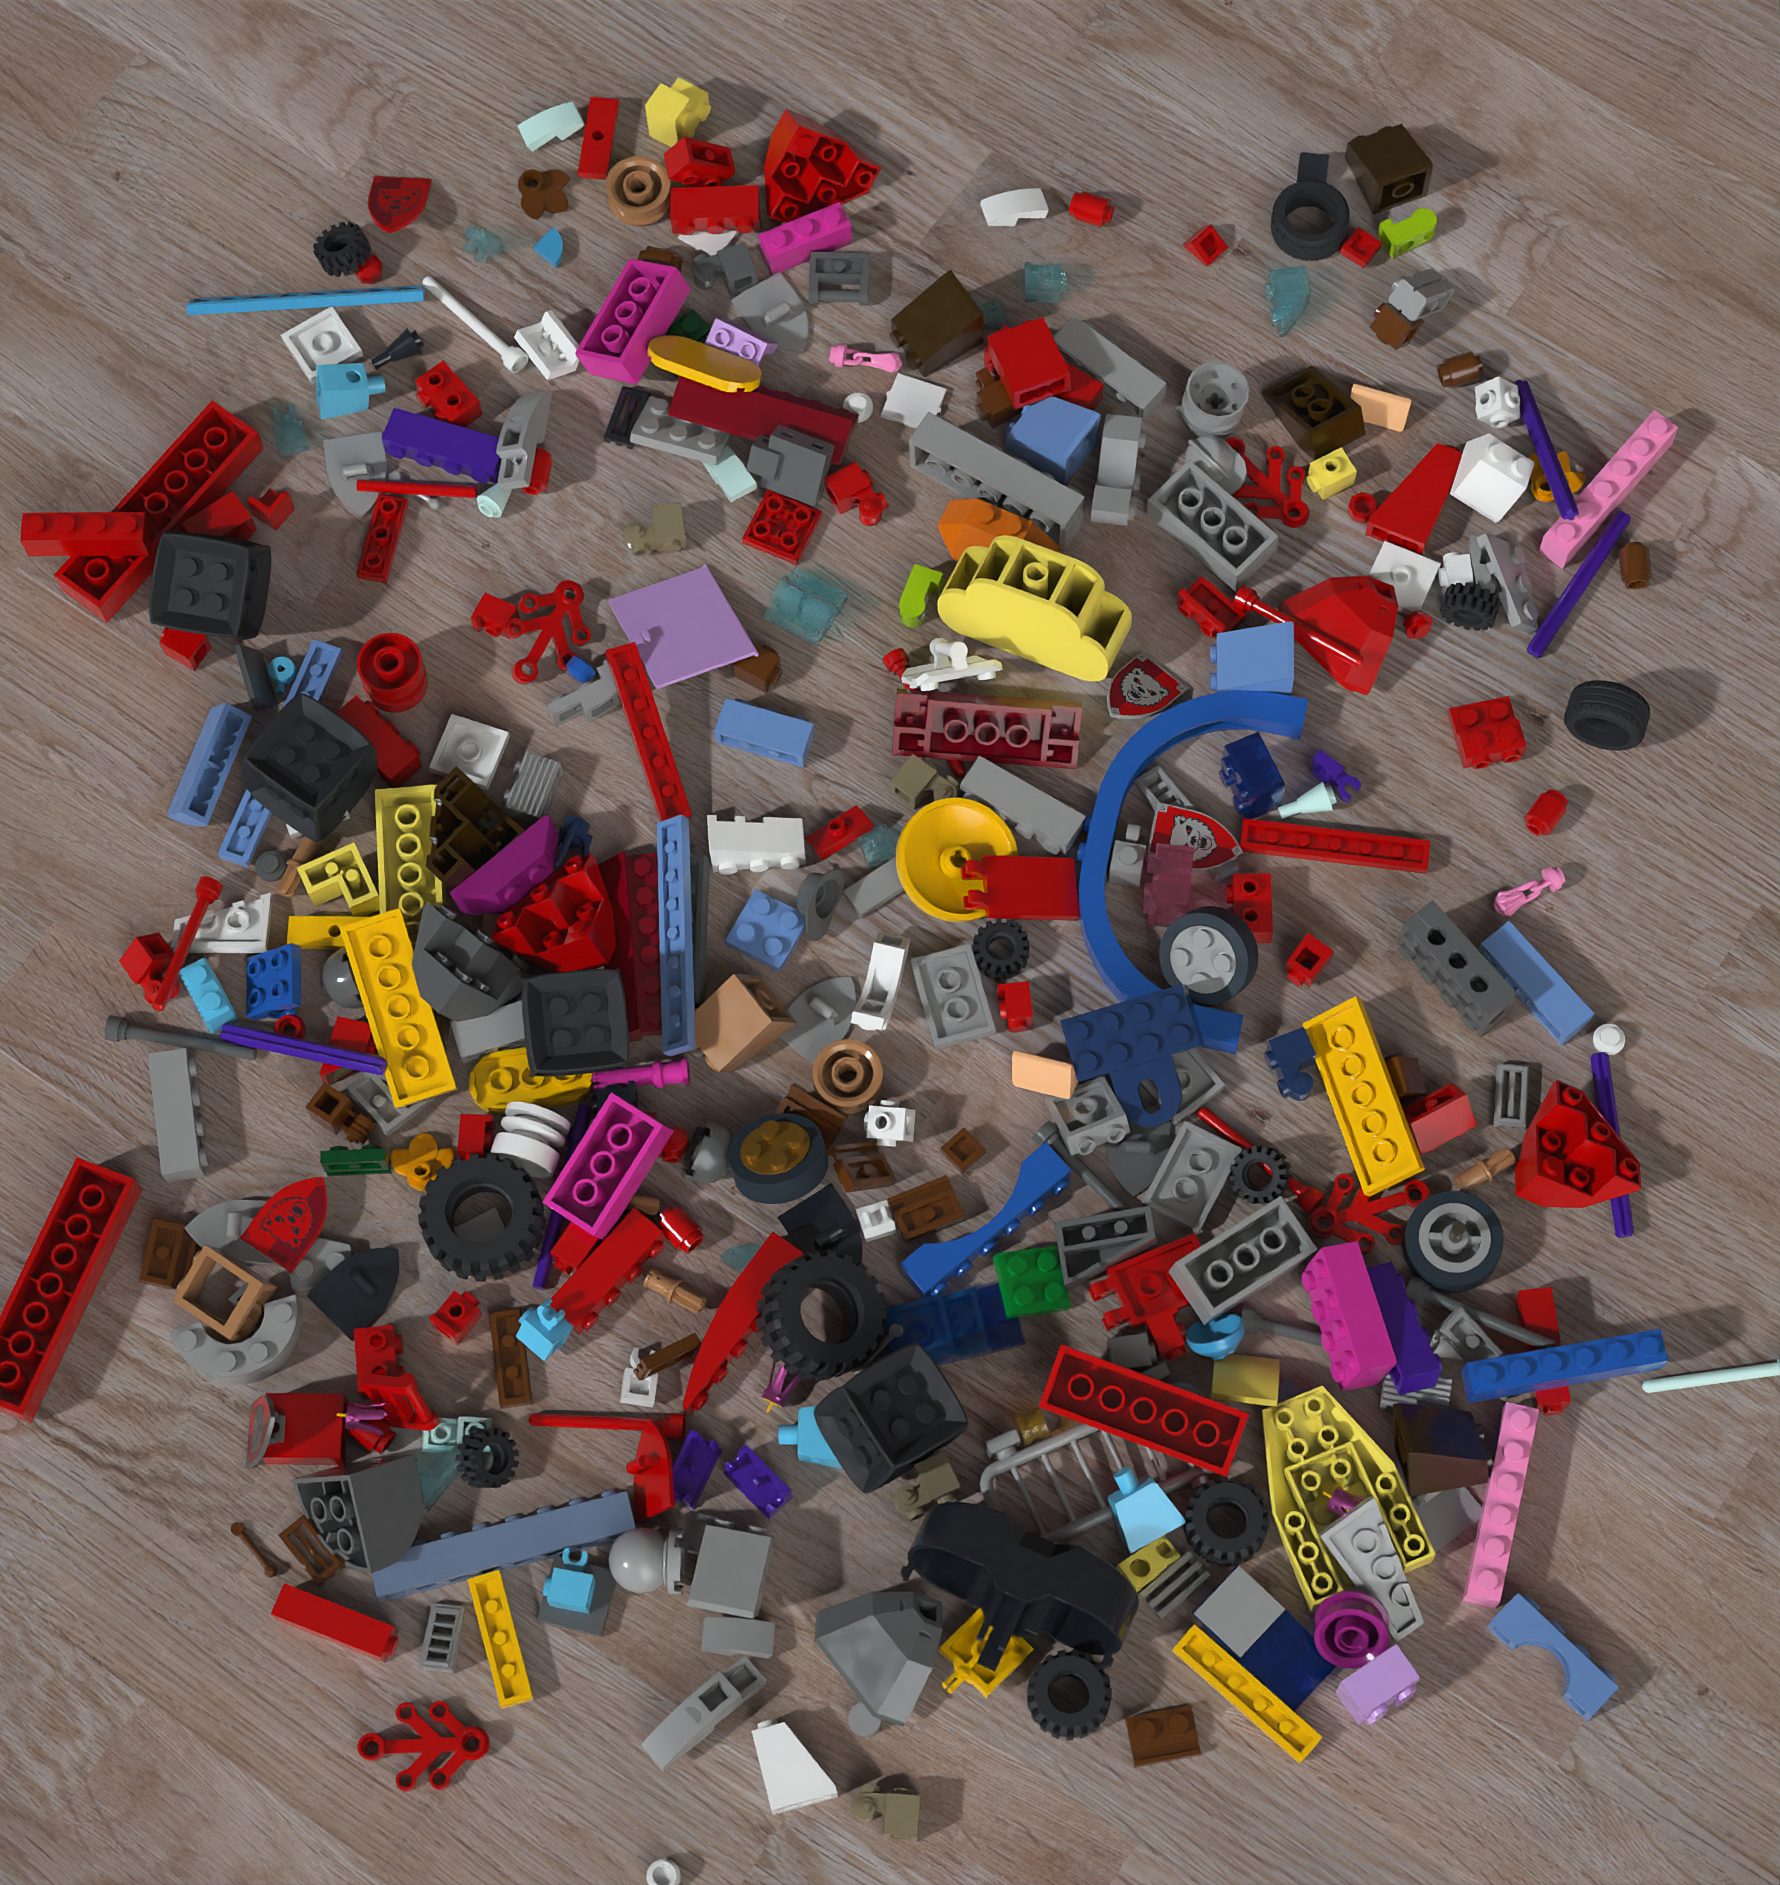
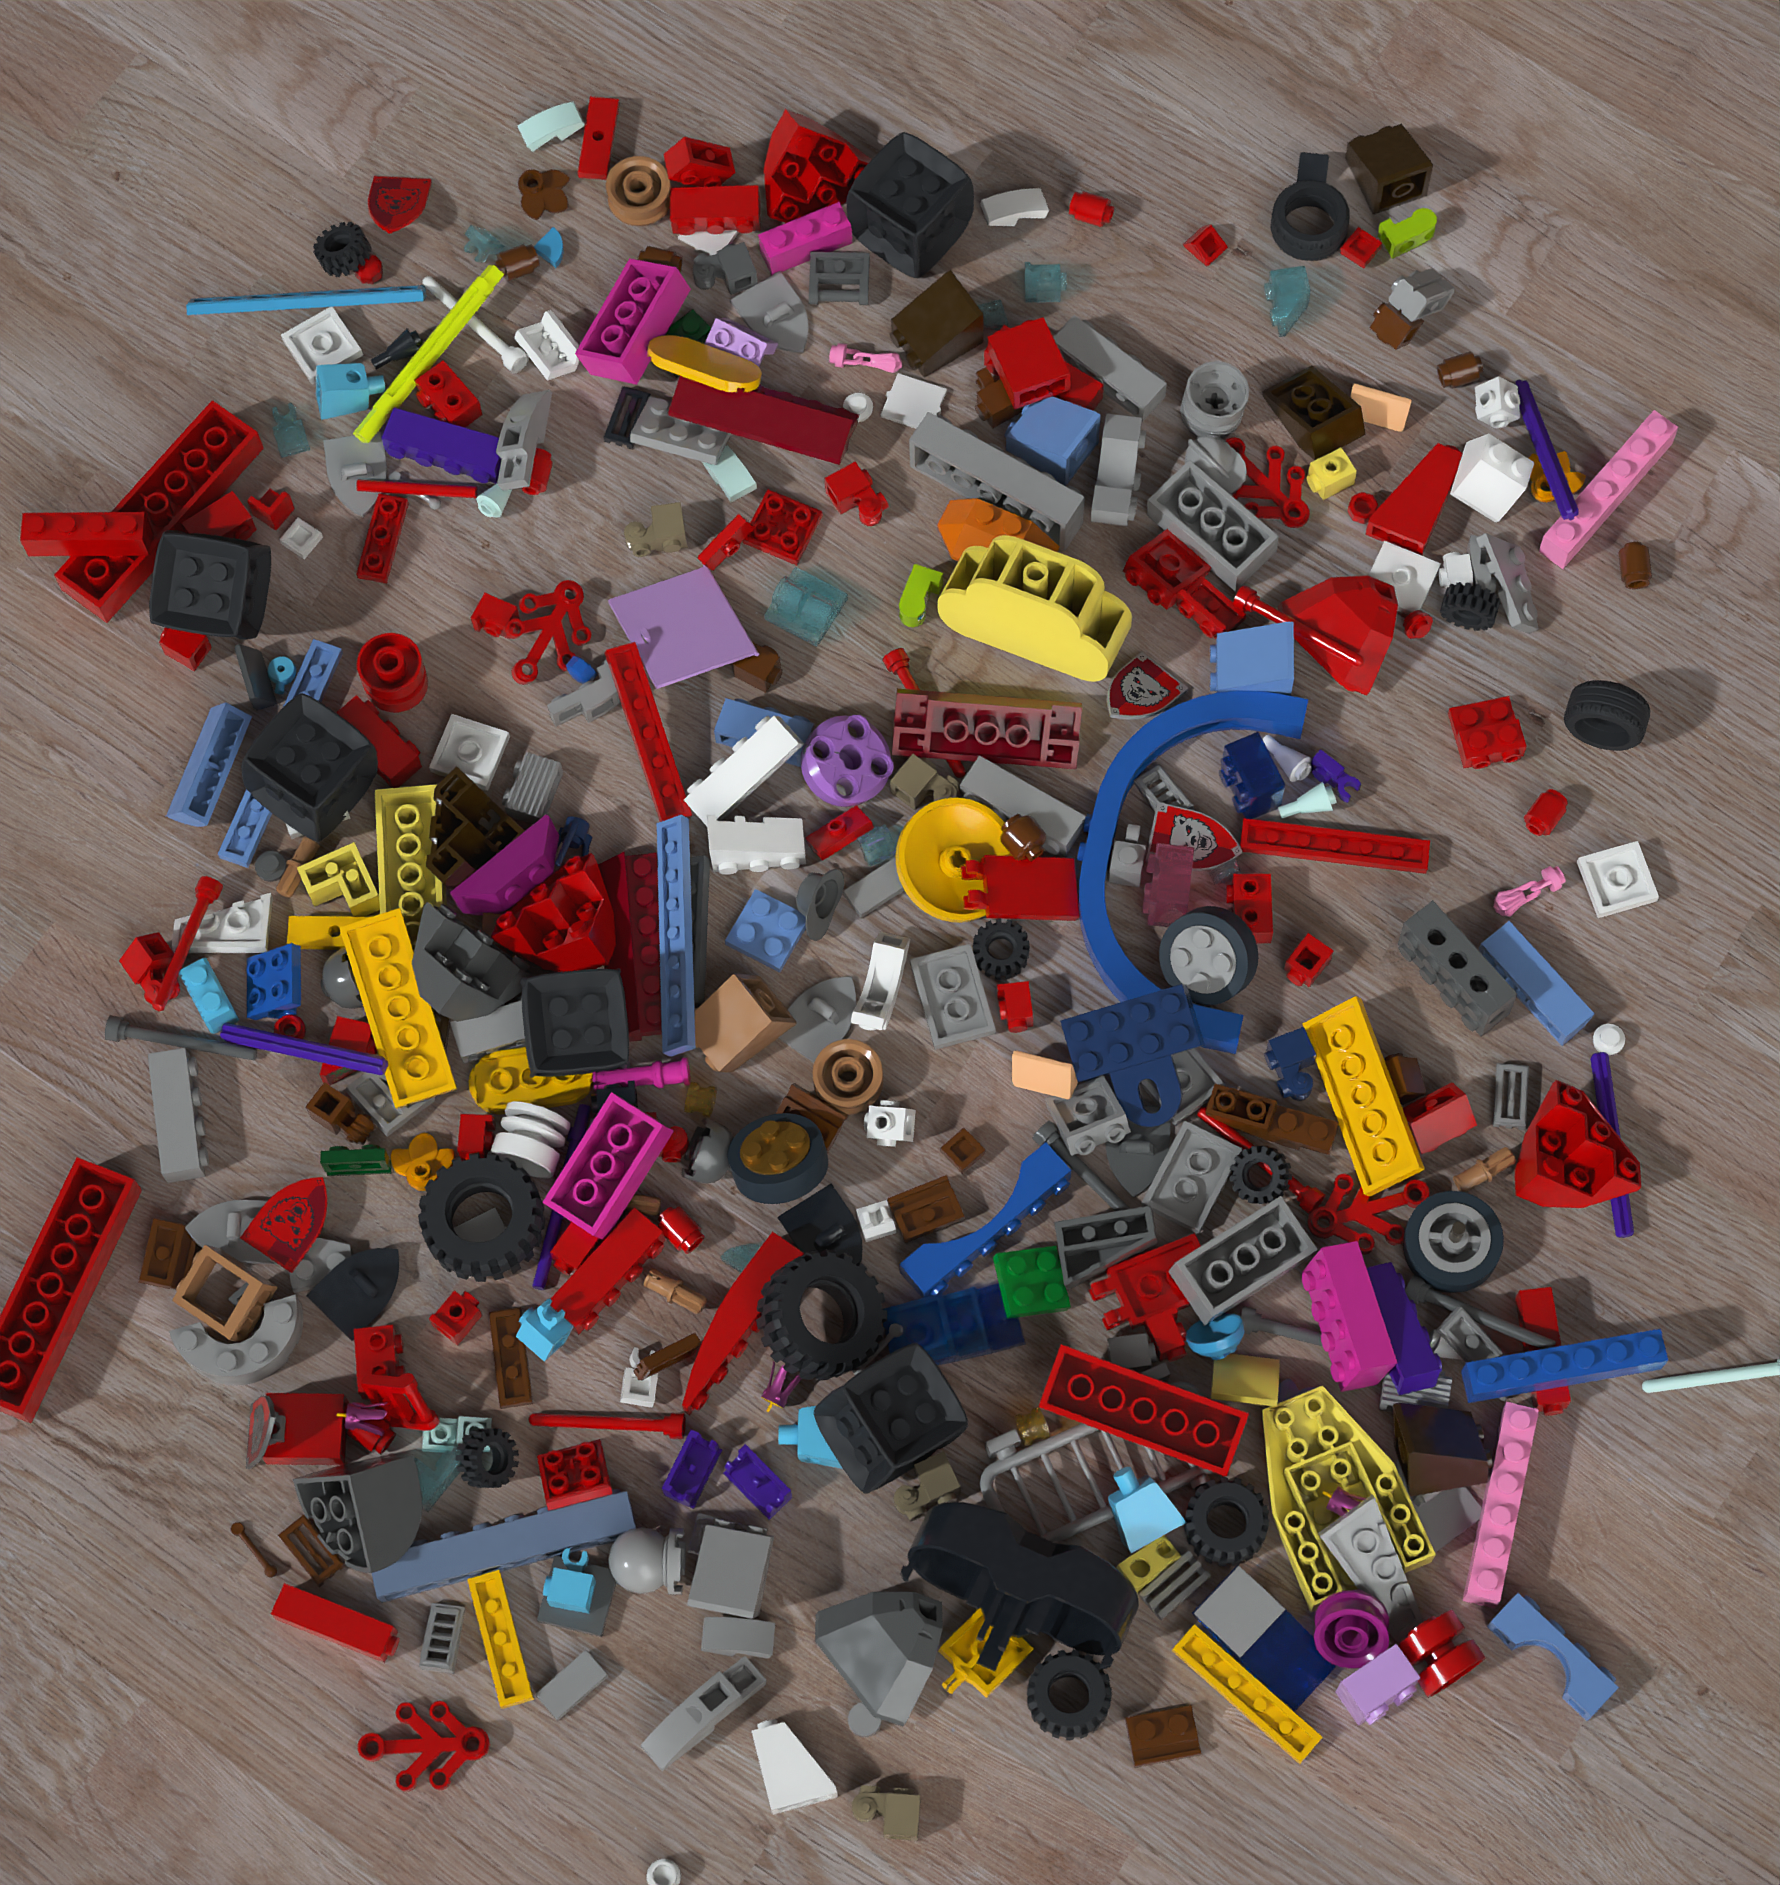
red shield [626,1419,675,1523] -> none
light yellow brick [645,77,711,147] -> none
dark grey piece [746,425,835,507] -> none
reddish brown plate [827,1140,897,1193] -> none
white shield [902,638,1003,691] -> none
dark purple axle [1527,510,1631,658] -> none
none -> white tile [279,517,323,559]
none -> neon yellow piece [353,265,504,443]
none -> reddish brown brick [494,244,540,282]
none -> light grey tile [535,1650,608,1721]
none -> red tile [537,1439,613,1511]
none -> white brick [684,716,804,827]
none -> clear yellow wheel [684,1081,717,1118]
none -> red plate [697,514,755,571]
none -> medium lavender piece [801,715,894,807]
none -> black piece [846,132,974,279]
none -> reddish brown head [1000,814,1047,861]
none -> red plate [1123,529,1212,610]
none -> reddish brown slope [1205,1084,1339,1155]
none -> white cone [1261,735,1312,782]
none -> red wheel [1398,1609,1486,1698]
none -> white plate [1577,841,1659,918]

